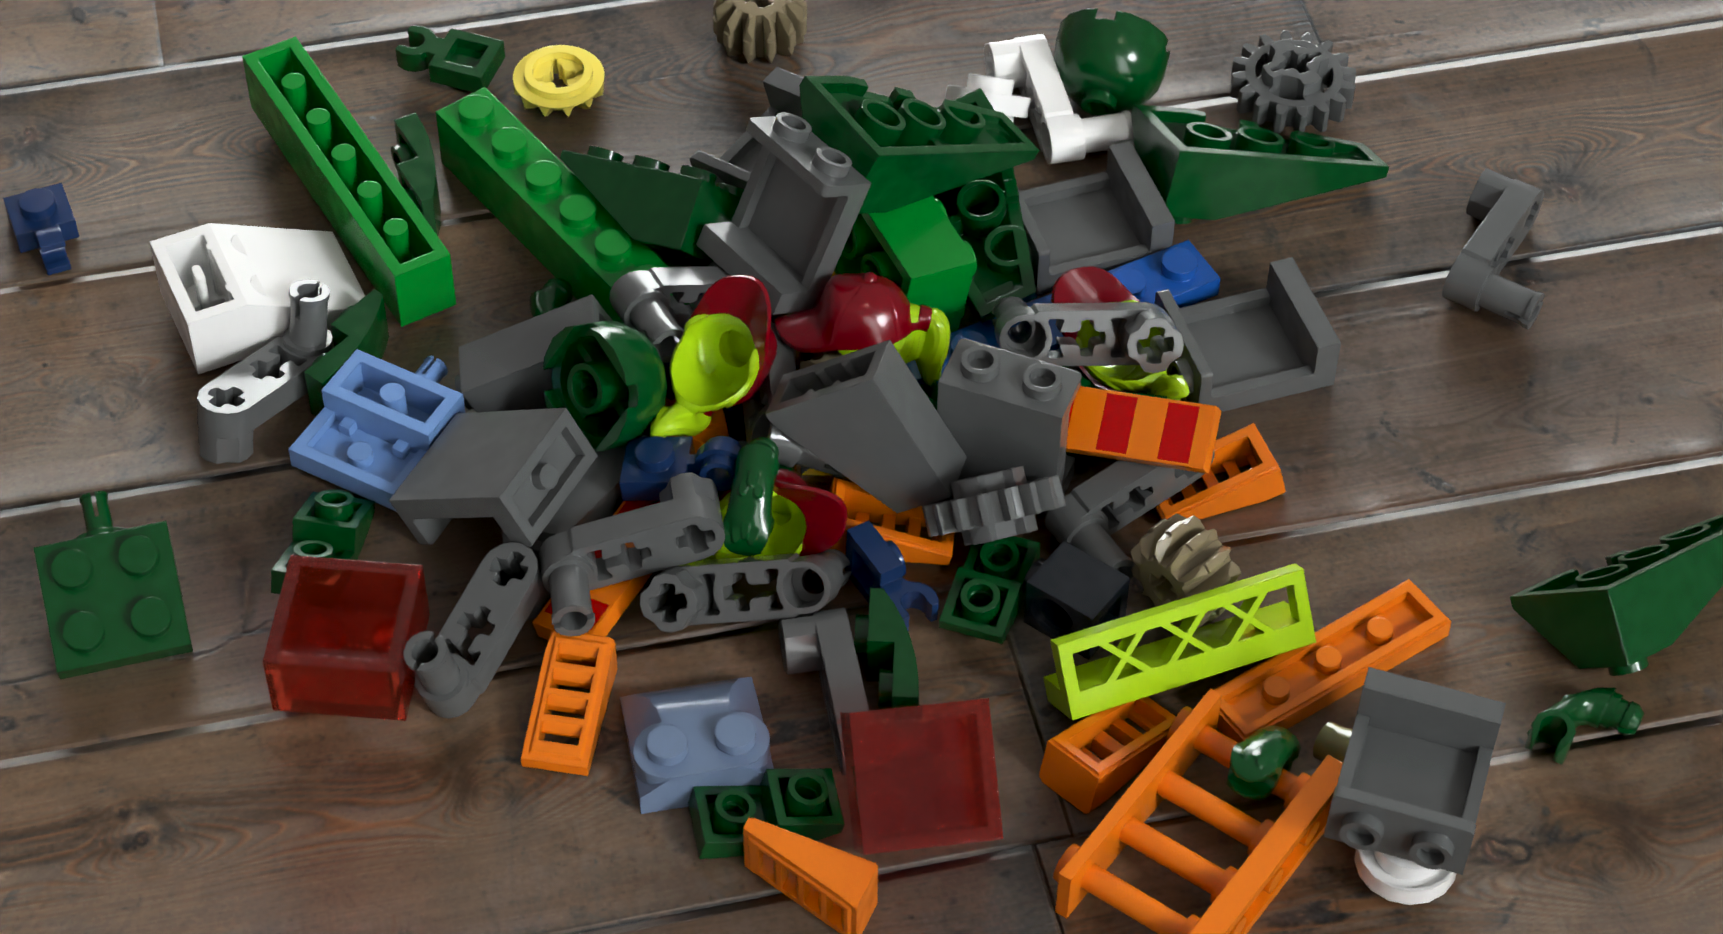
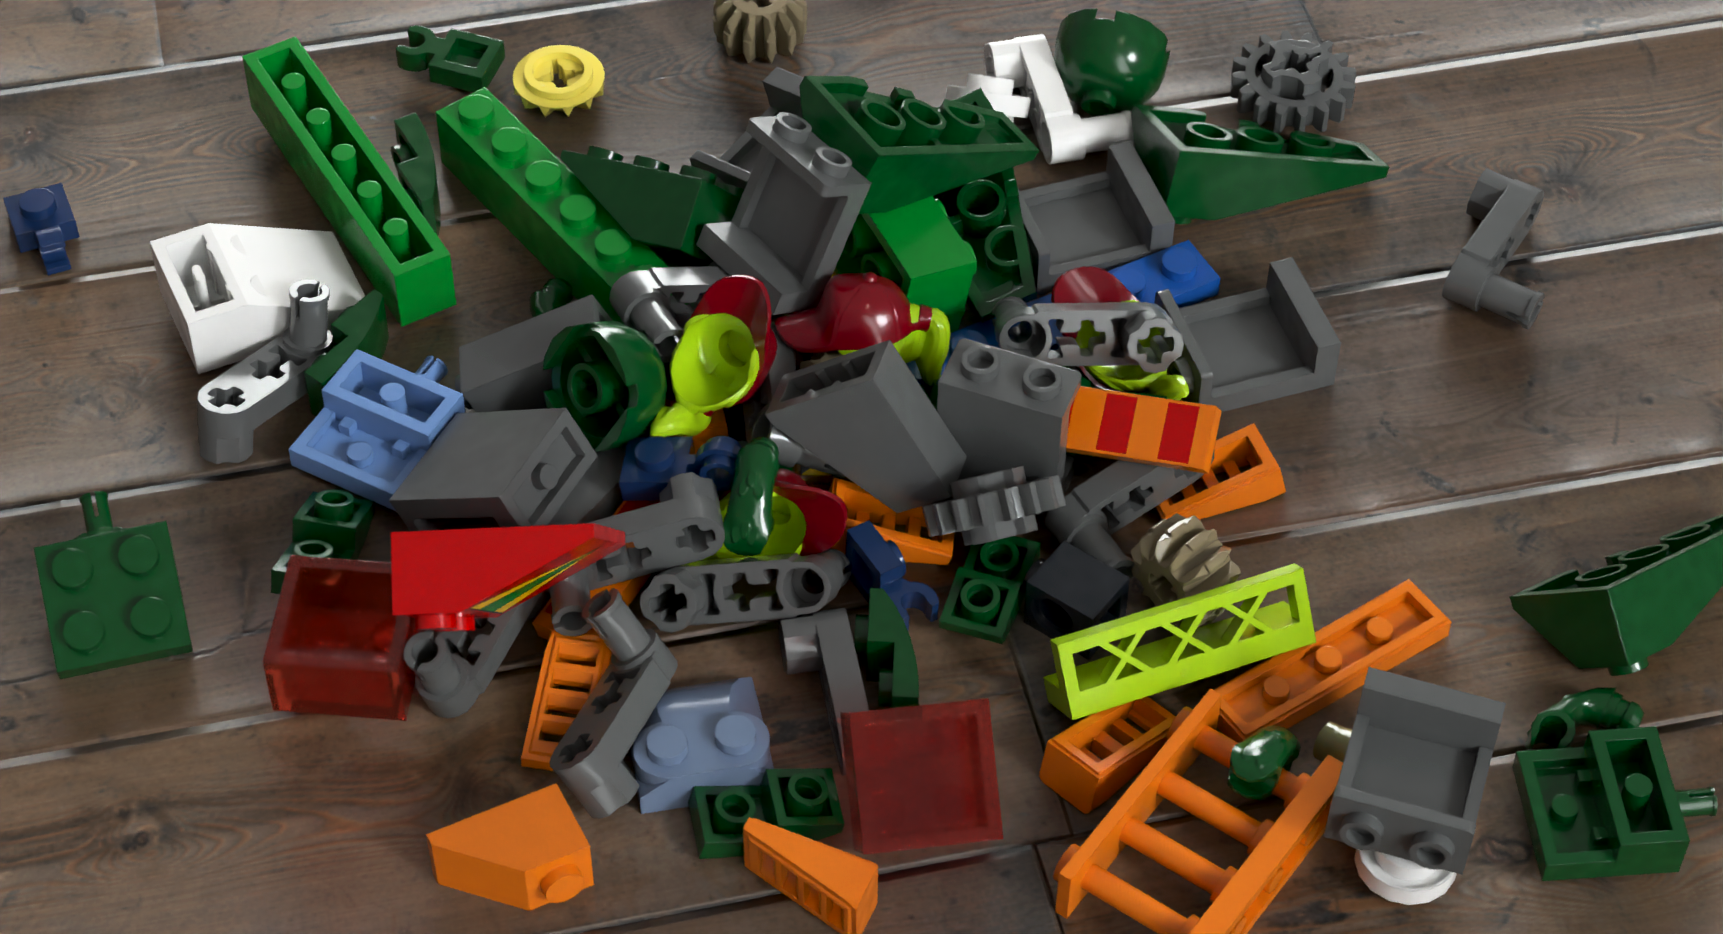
none -> red slope [391,523,625,632]
none -> orange slope [426,783,594,911]
none -> dark grey beam [550,588,678,819]
none -> dark green plate [1512,726,1718,881]

